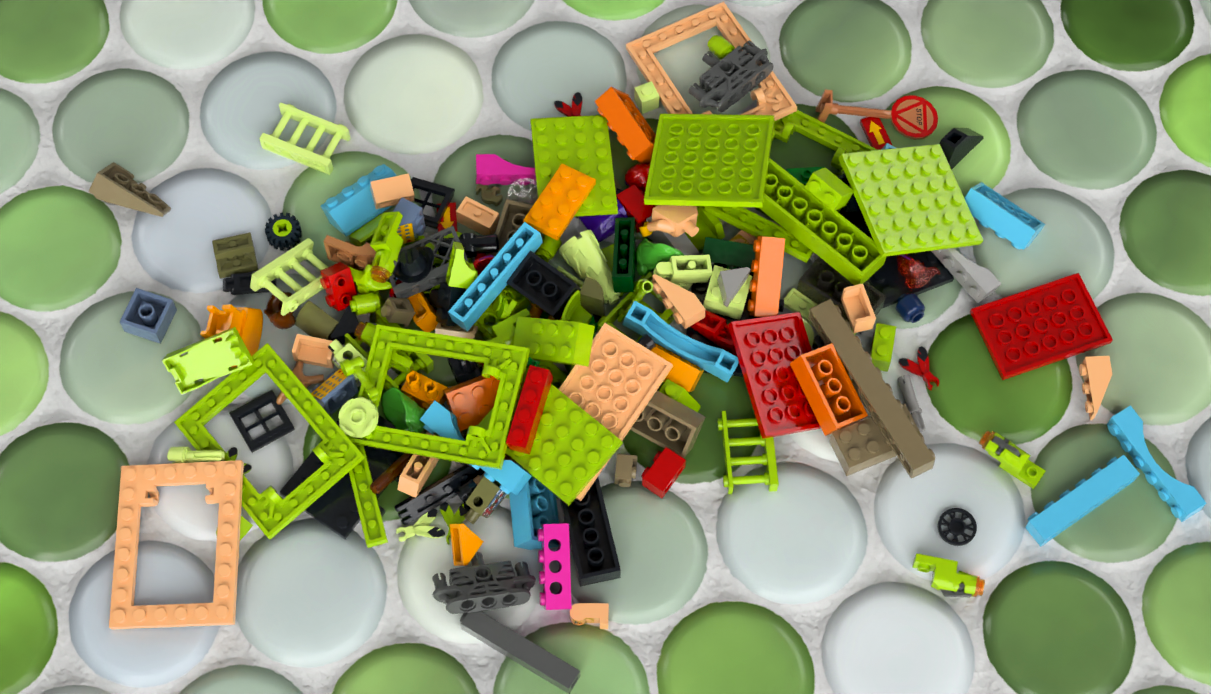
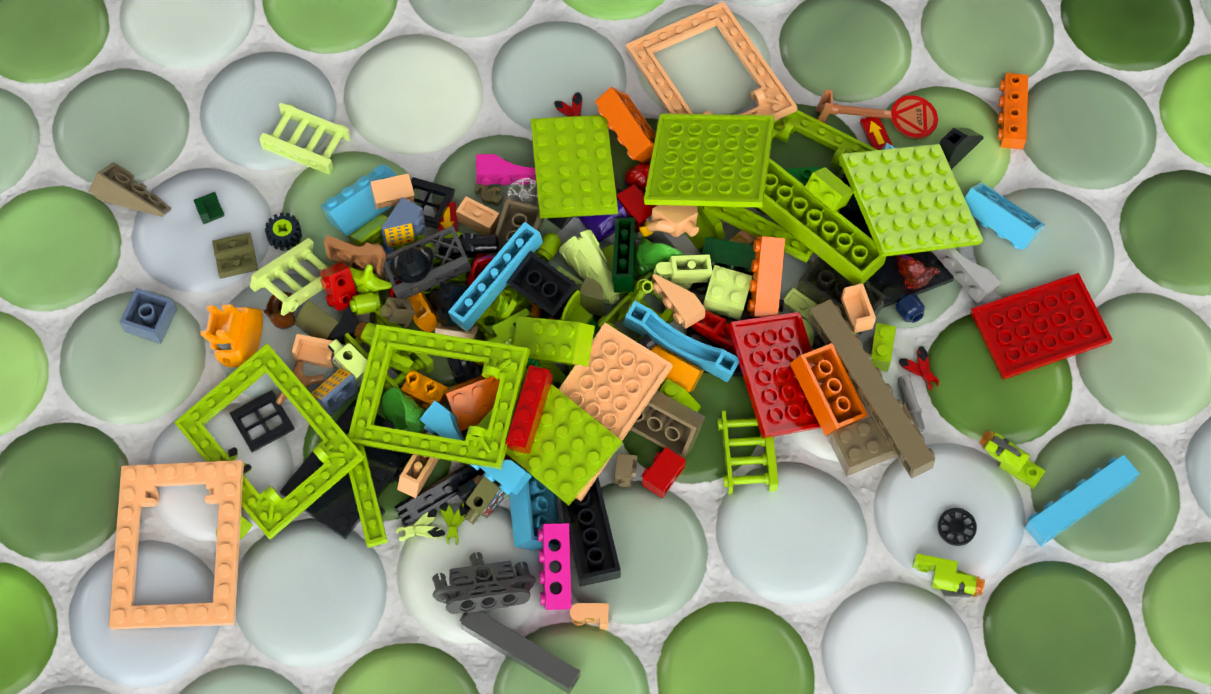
piece [162,327,254,395] -> none
yellowish green piece [167,447,225,464] -> none
black hinge [223,272,277,295] -> none
yellowish green tile [338,397,379,438] -> none
lime brick [340,356,379,402] -> none
lime plate [370,211,404,283] -> none
reddish brown axle [370,453,412,494] -> none
arch [445,242,478,289] -> none
light orange slope [450,523,483,566] -> none
light orange plate [523,164,596,241] -> none
yellowish green brick [634,81,660,114] -> none
dark grey piece [688,40,774,112] -> none
lime brick [708,35,735,60] -> none
light grey slope [717,267,751,307] -> none
light nougat slope [1079,356,1112,420] -> none
medium azure arch [1107,405,1207,522] -> none
none -> dark green panel [193,192,224,225]
none -> orange brick [997,73,1028,150]

